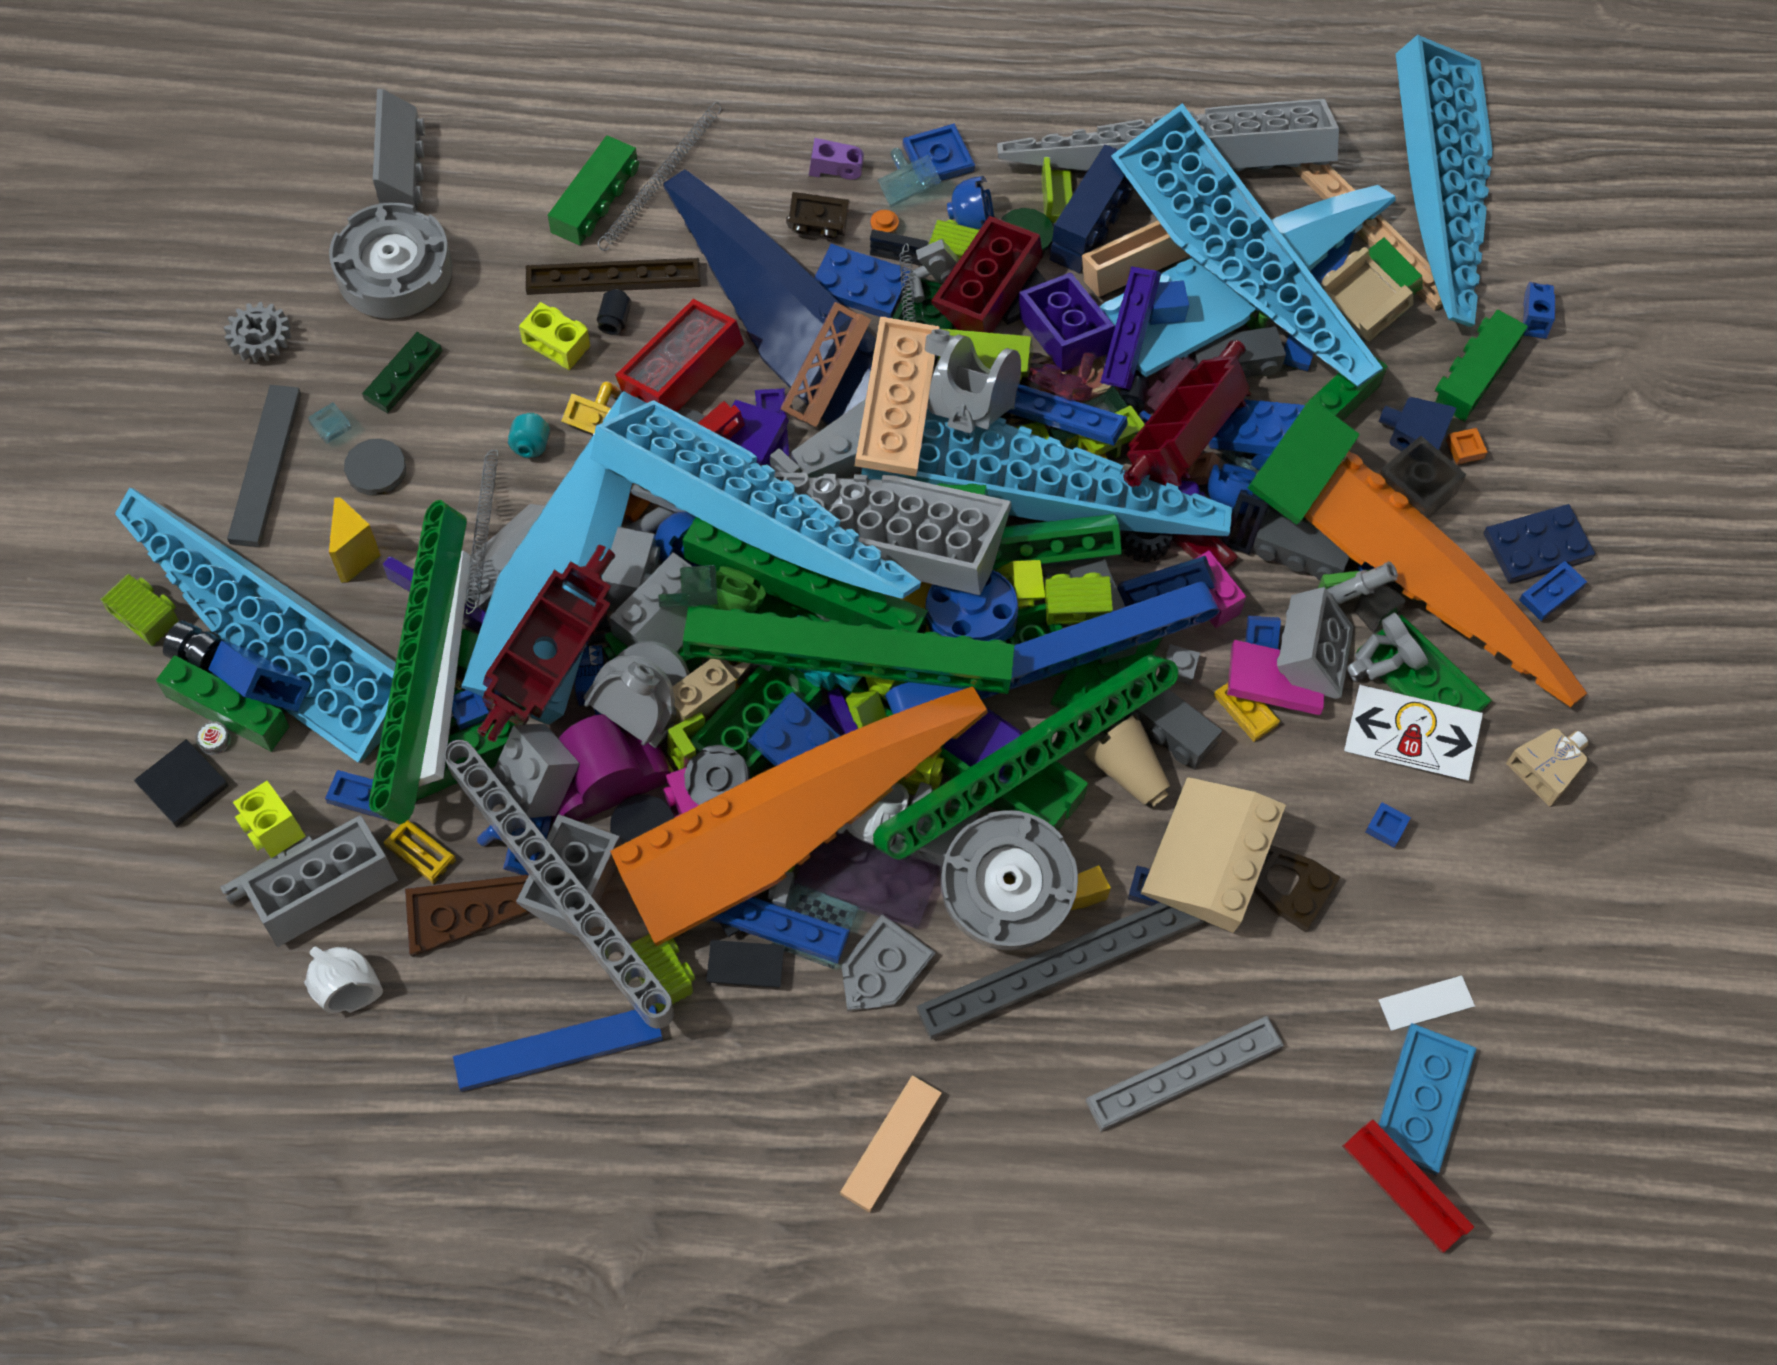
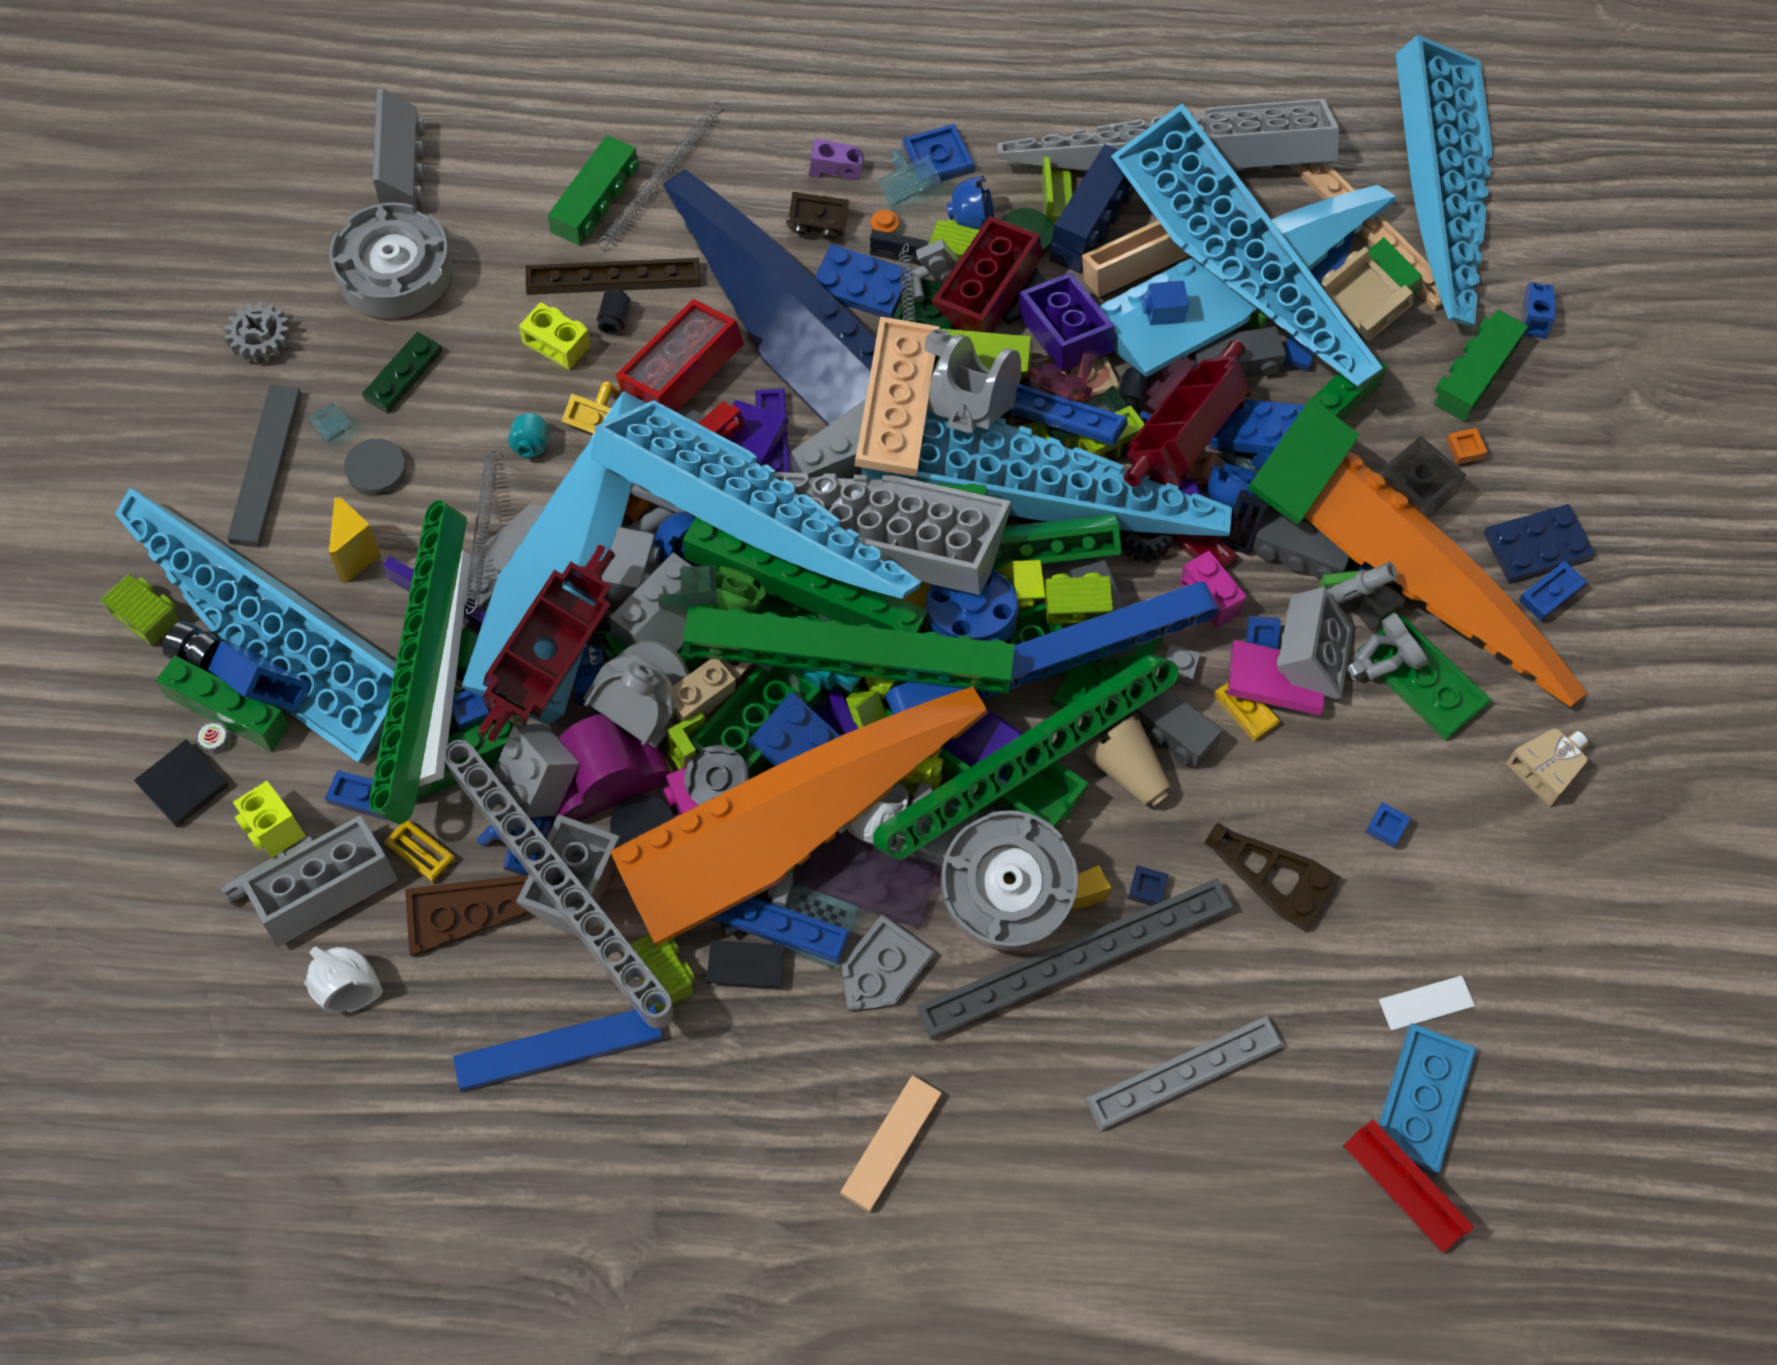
light grey plate [770,449,800,473] -> none
nougat fence [780,302,871,427] -> none
dark purple tile [1100,266,1162,390] -> none
dark blue plate [1117,556,1217,607] -> none
tan slope [1140,777,1286,933] -> none
white sticker [1344,685,1483,781] -> none
dark blue torso [1378,397,1456,467] -> none

